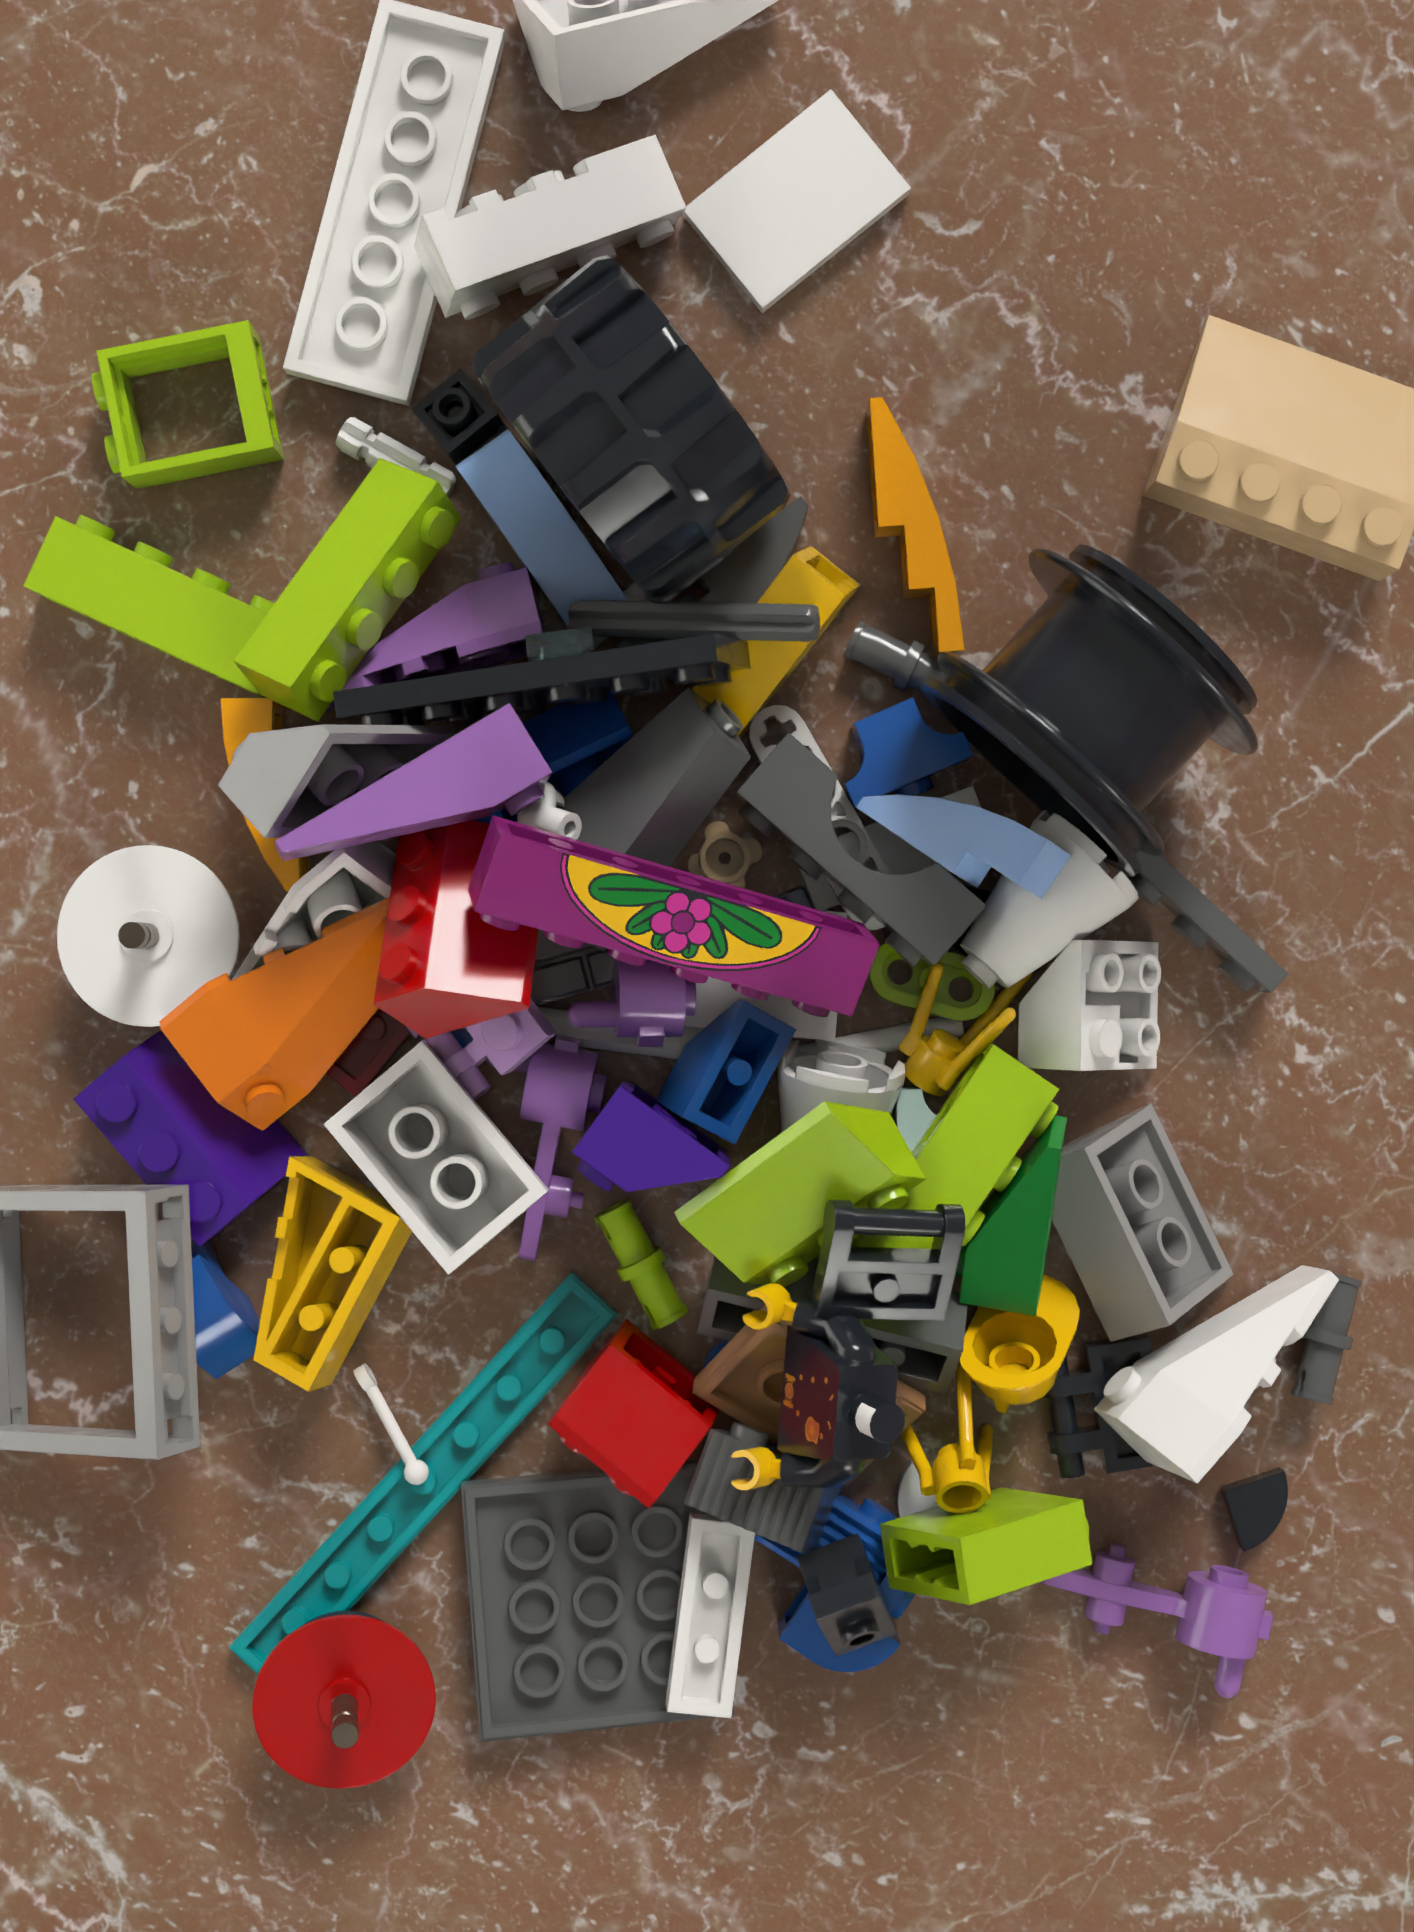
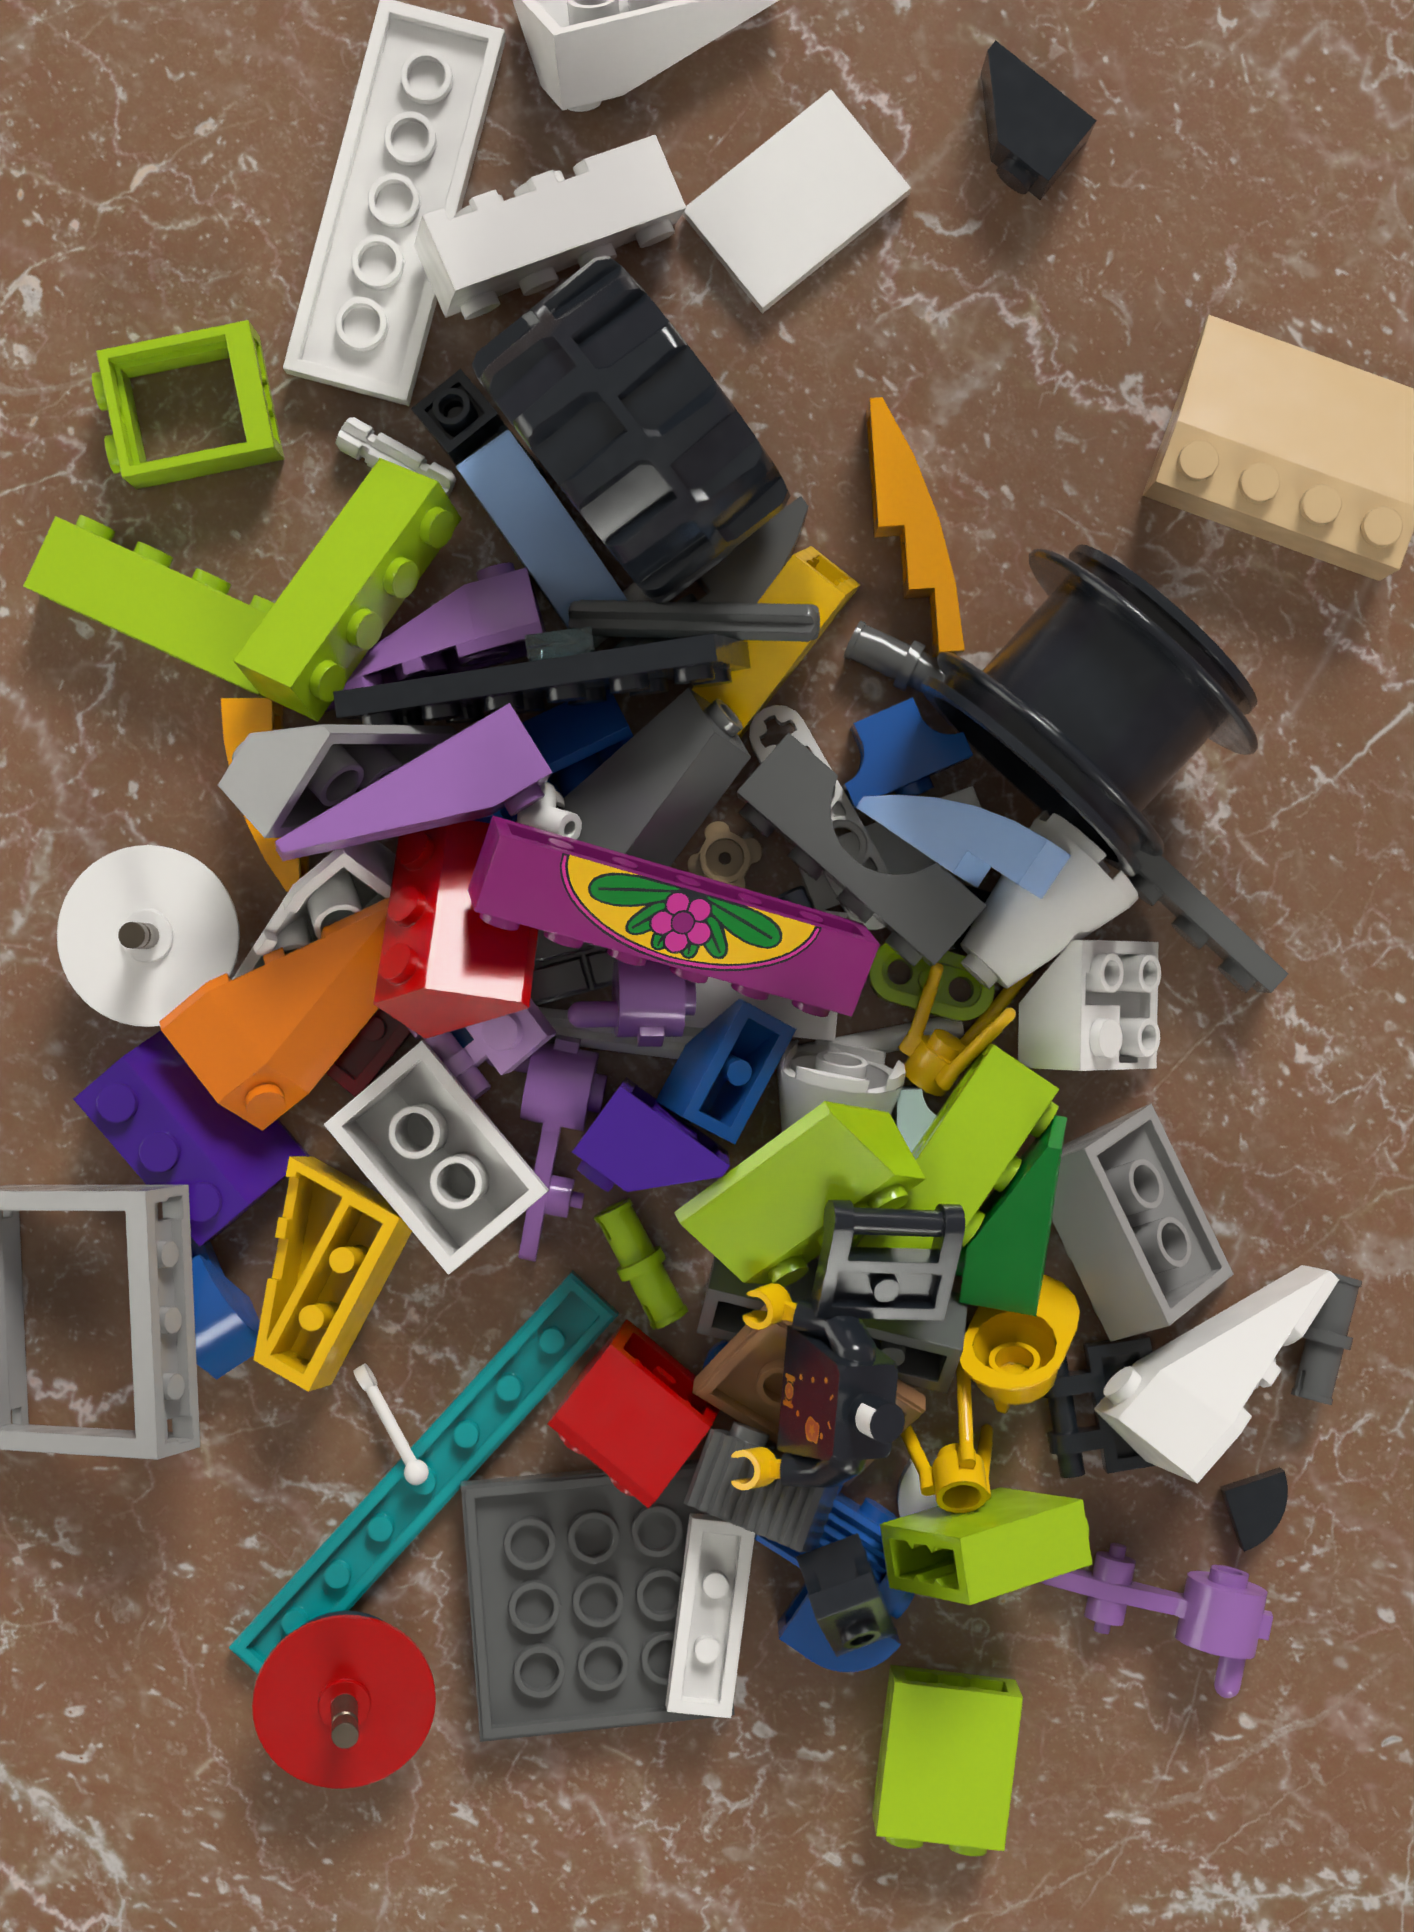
none -> lime brick [872,1665,1023,1856]
none -> black slope [981,40,1097,200]

